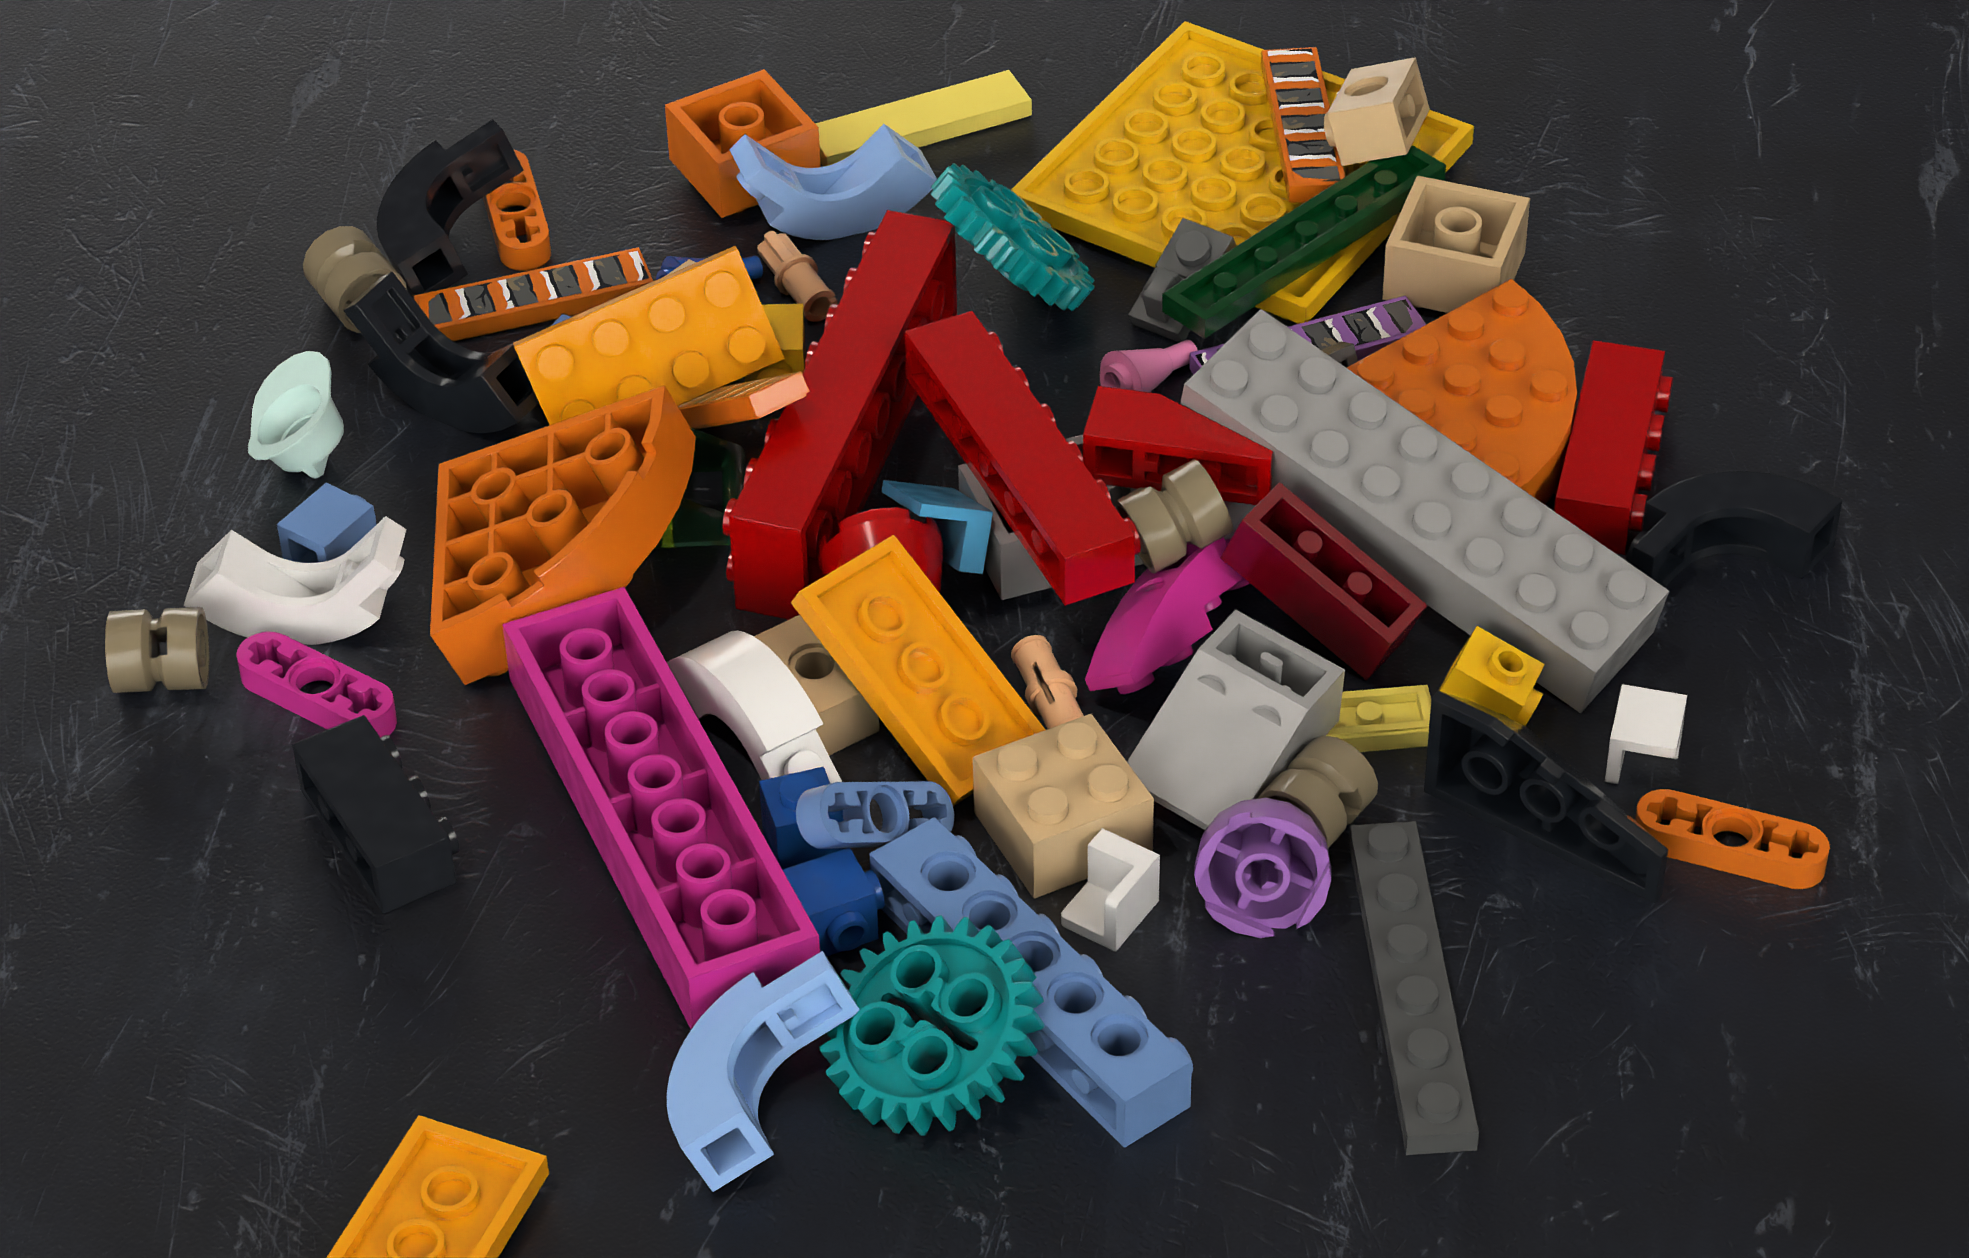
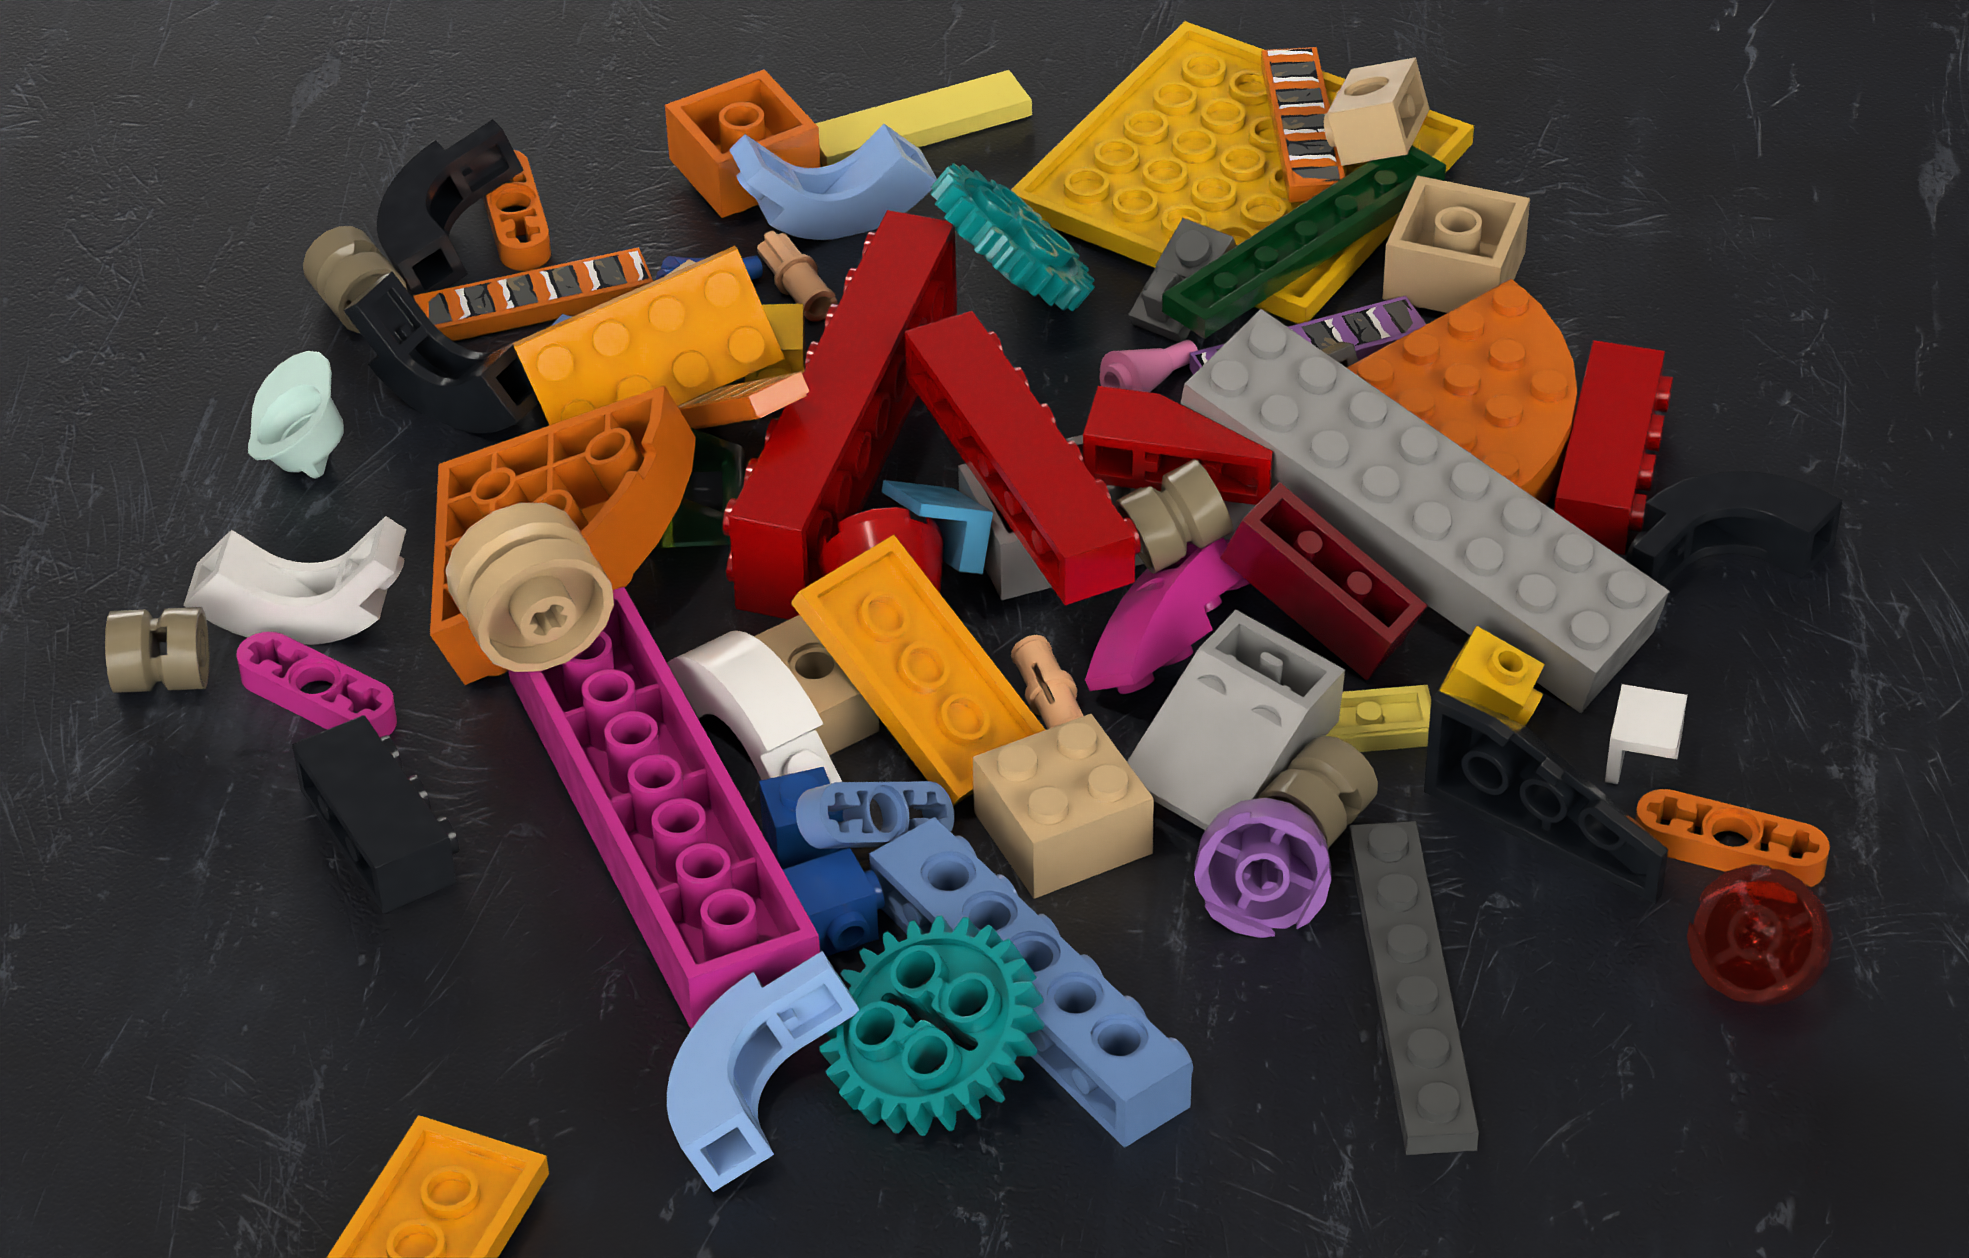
medium blue brick [277,482,376,563] -> none
white panel [1061,828,1160,952] -> none
none -> tan wheel [446,503,614,672]
none -> clear red cylinder [1687,864,1834,1007]

